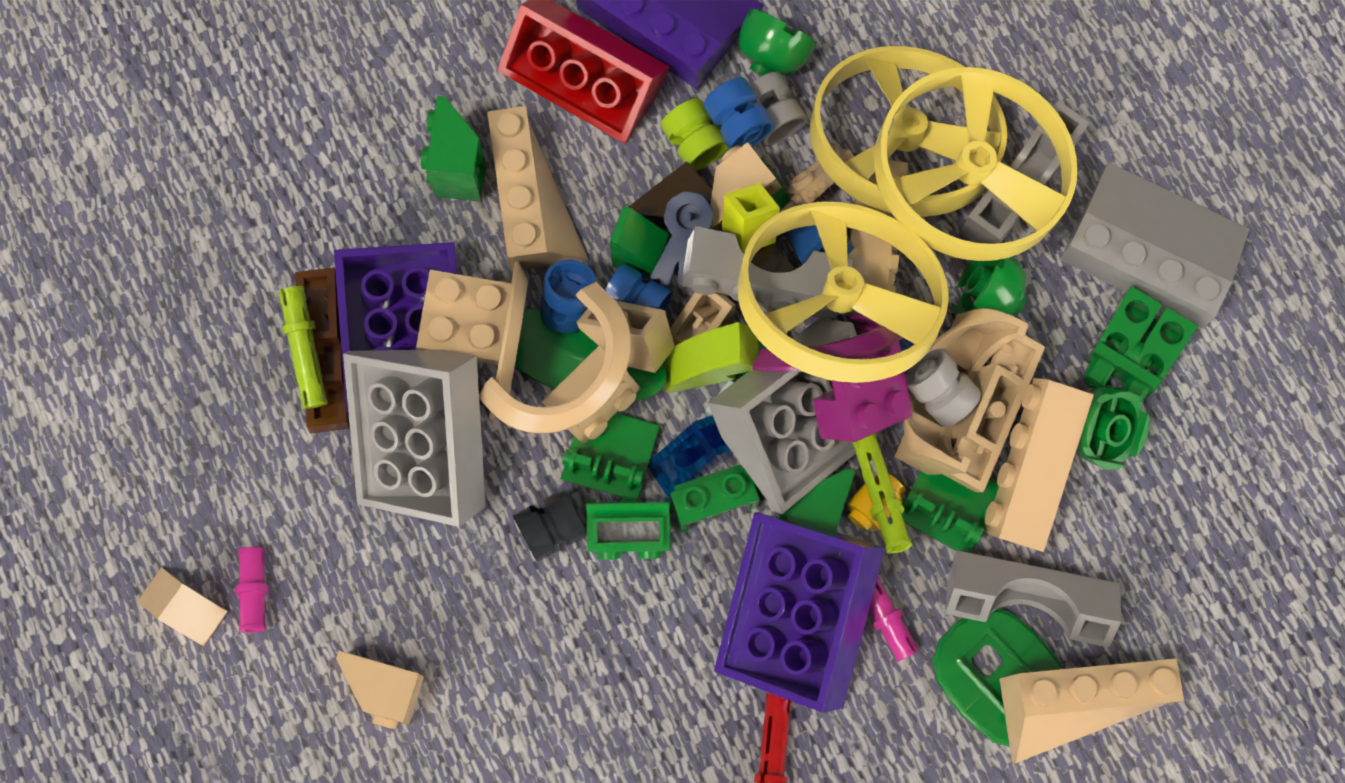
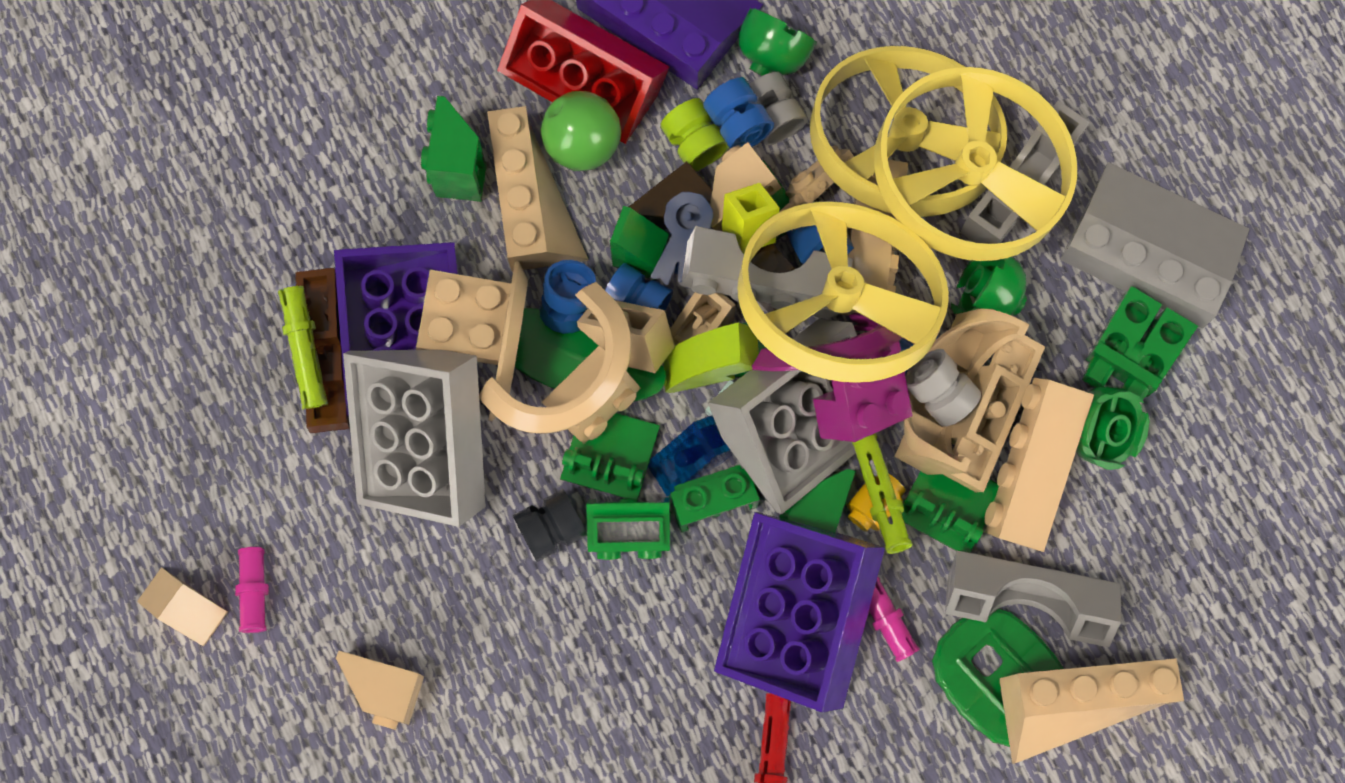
none -> bright green piece [541,91,621,171]

